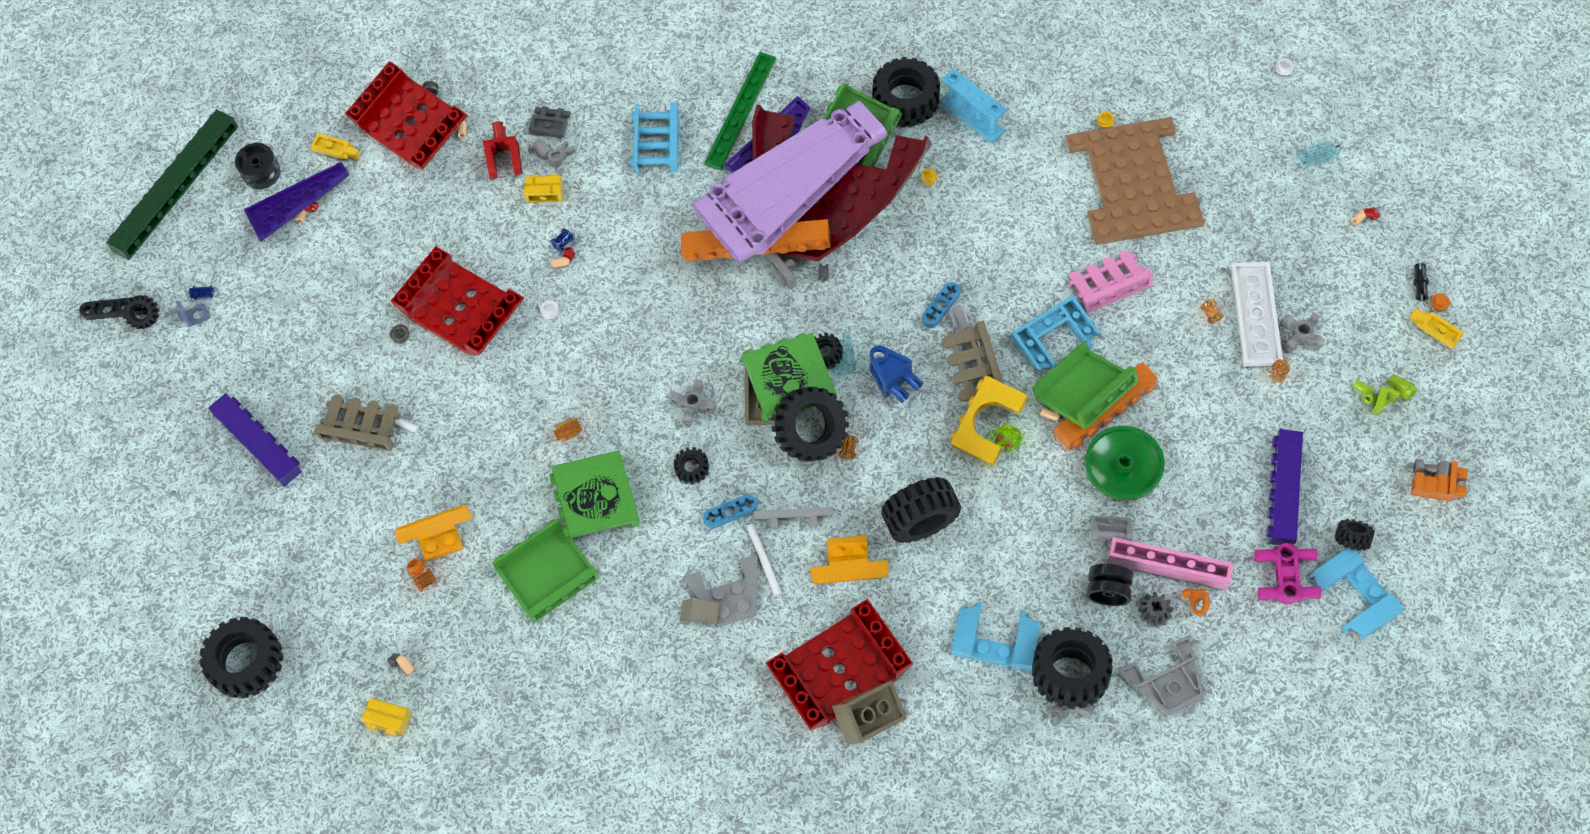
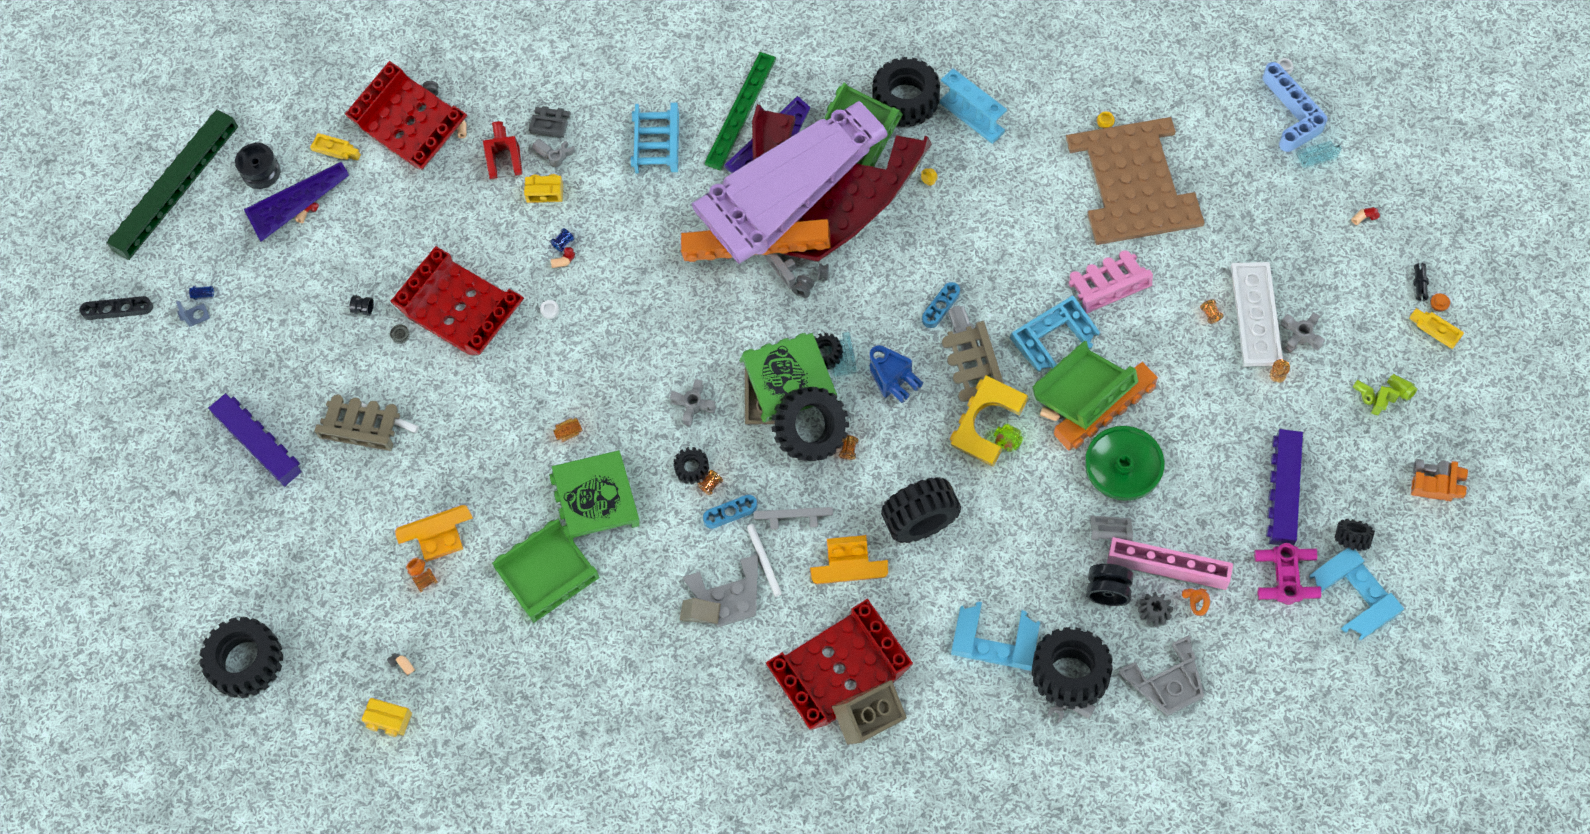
black tyre [122,295,160,329] -> none
none -> black wheel [349,295,374,316]
none -> clear orange bush [698,470,723,495]
none -> dark grey wheel [792,275,815,298]
none -> light blue beam [1262,62,1327,152]

